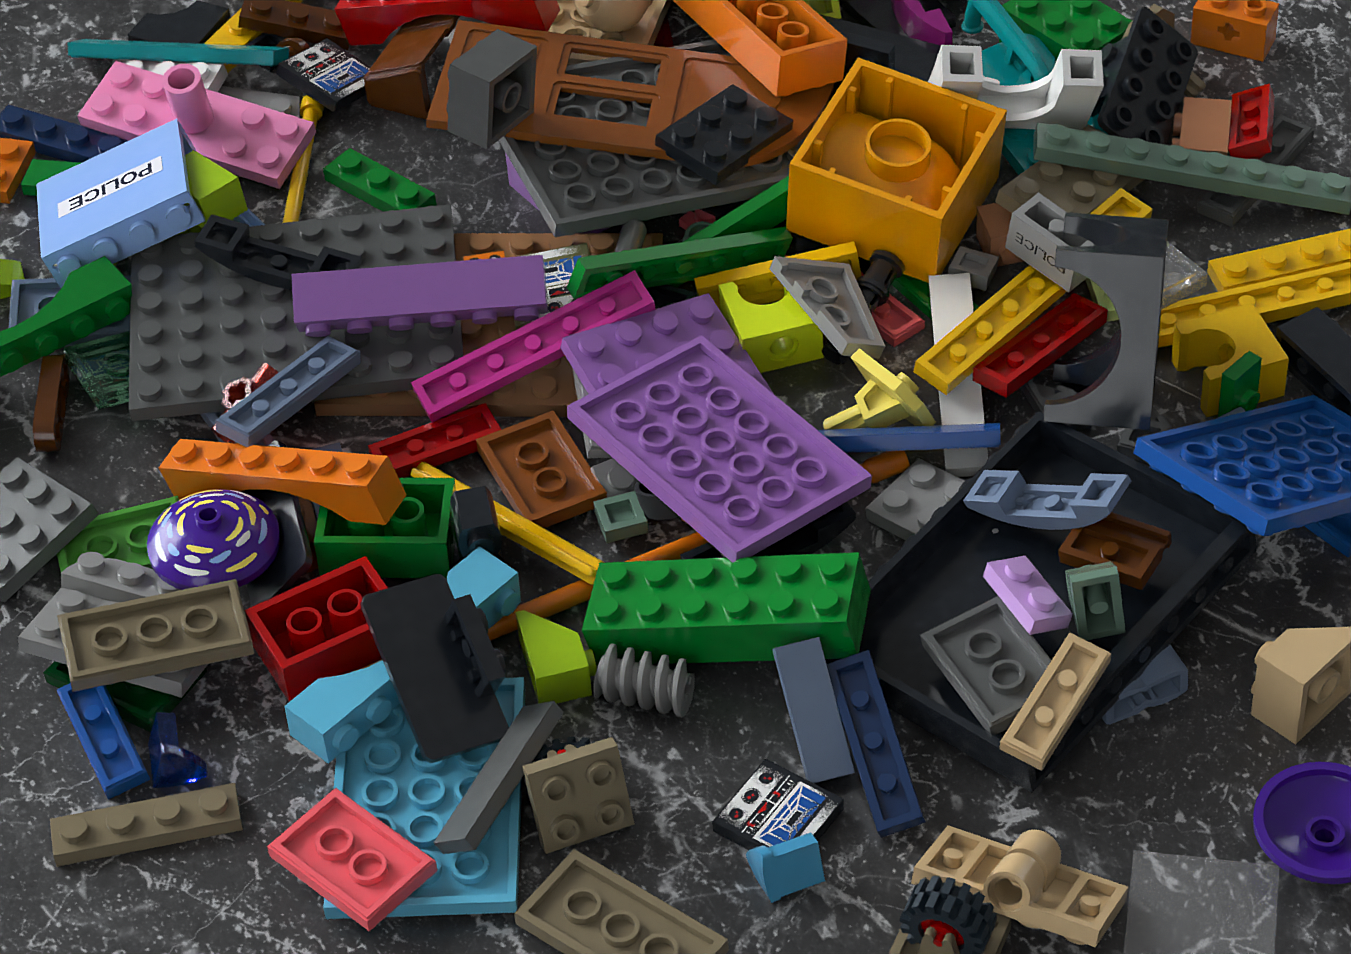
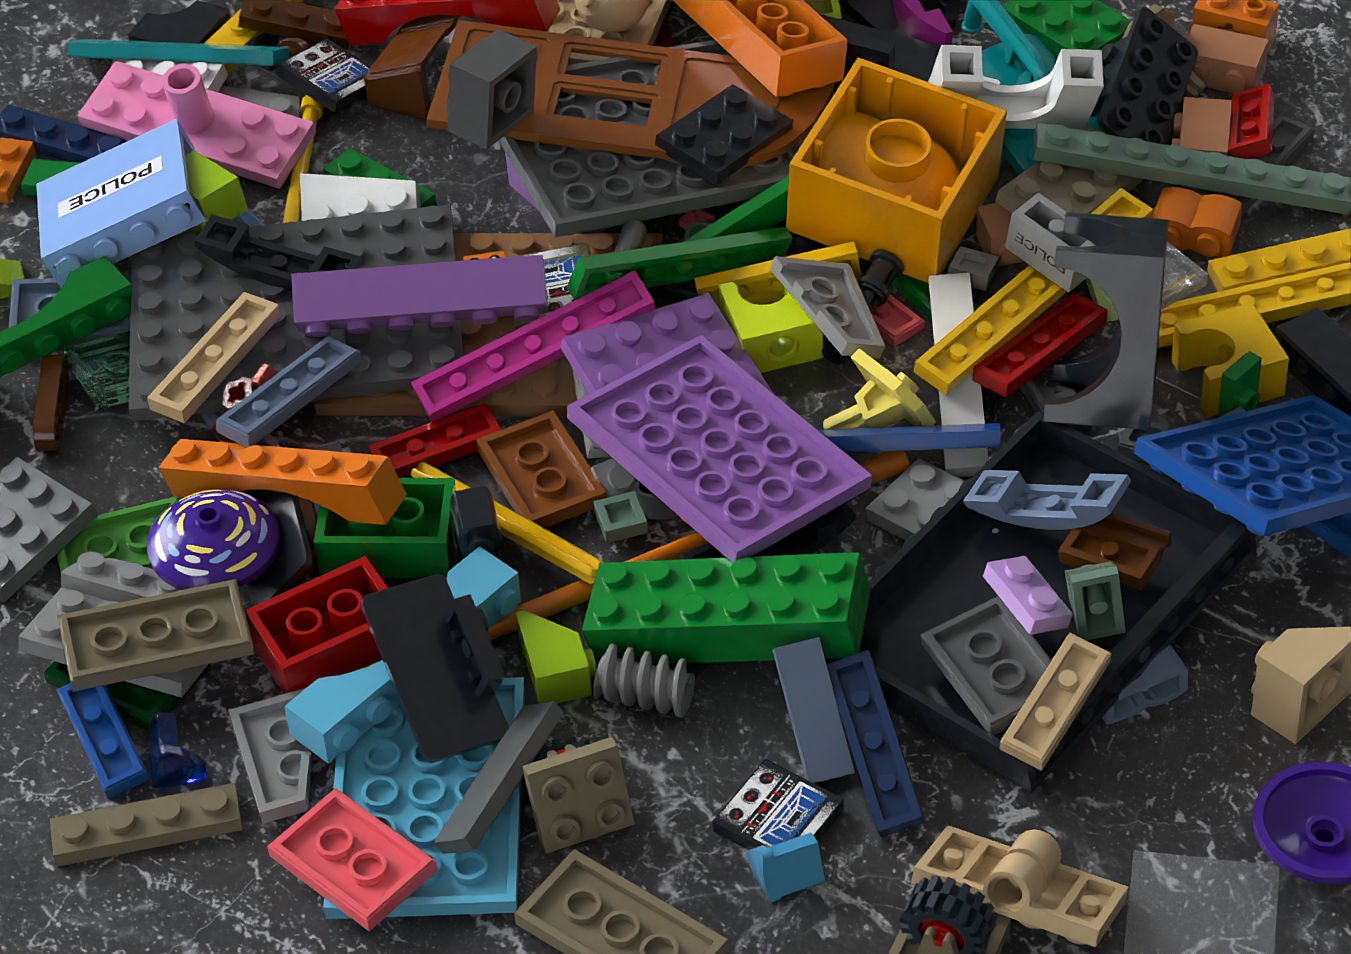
none -> tan plate [147,292,281,423]
none -> light grey wing [228,688,313,824]
none -> white wing [300,173,421,221]
none -> orange brick [1151,187,1242,258]
none -> nougat brick [1187,24,1269,93]

